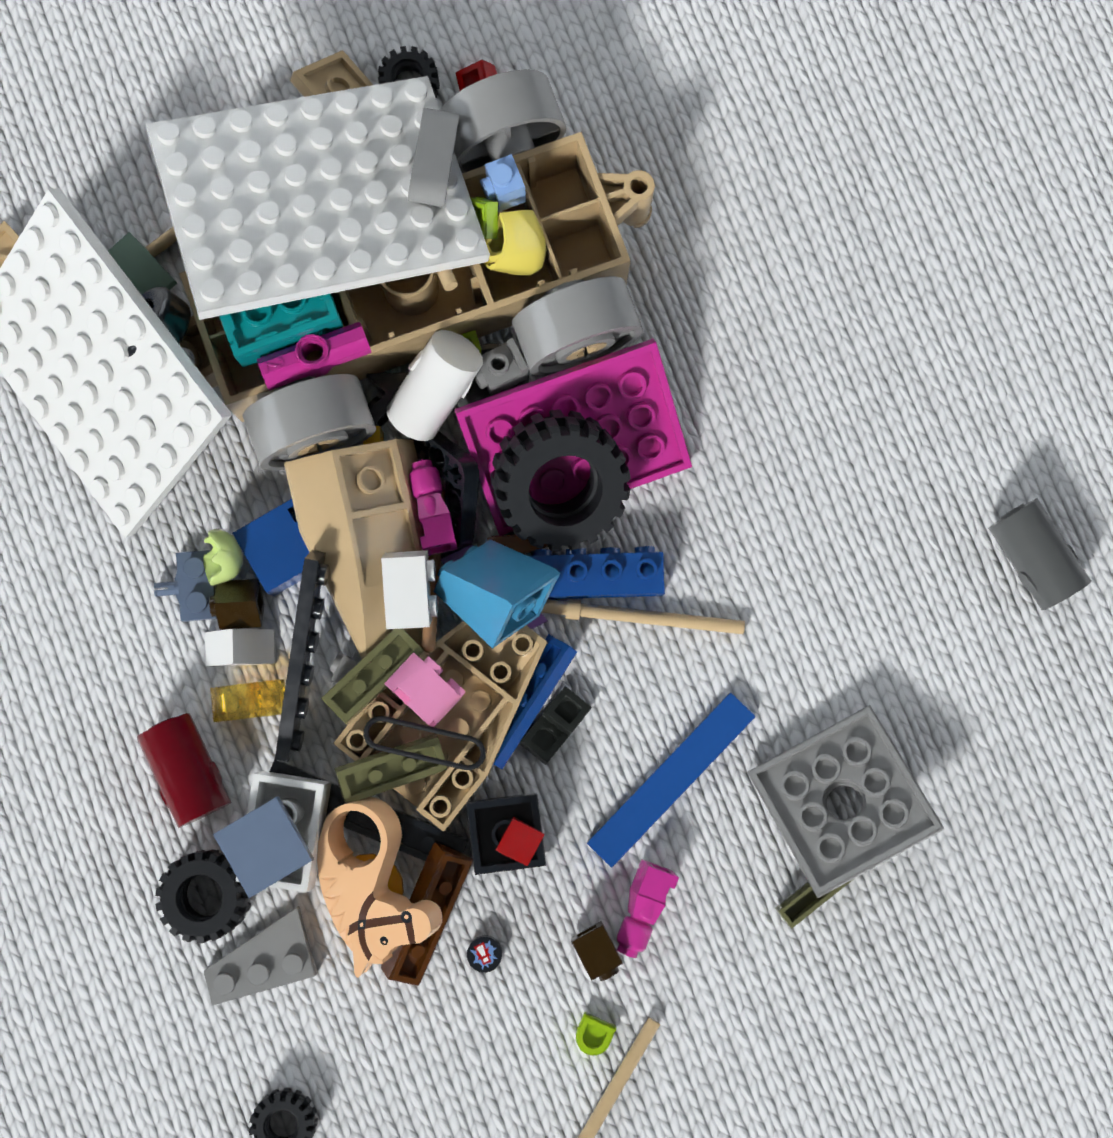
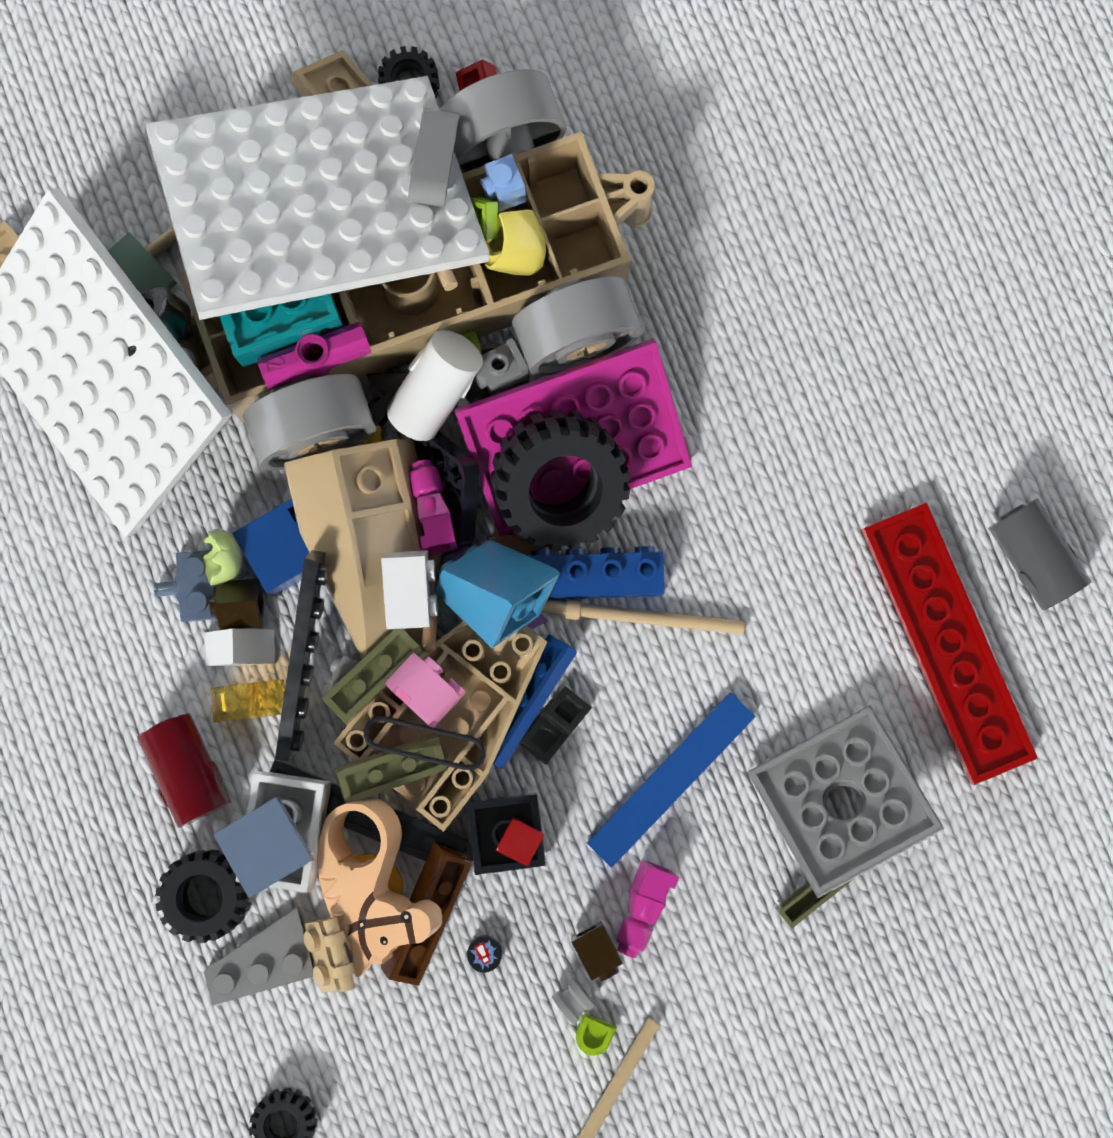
none -> tan plate [303,917,356,993]
none -> light grey wheel [552,978,596,1024]
none -> red plate [861,502,1038,785]

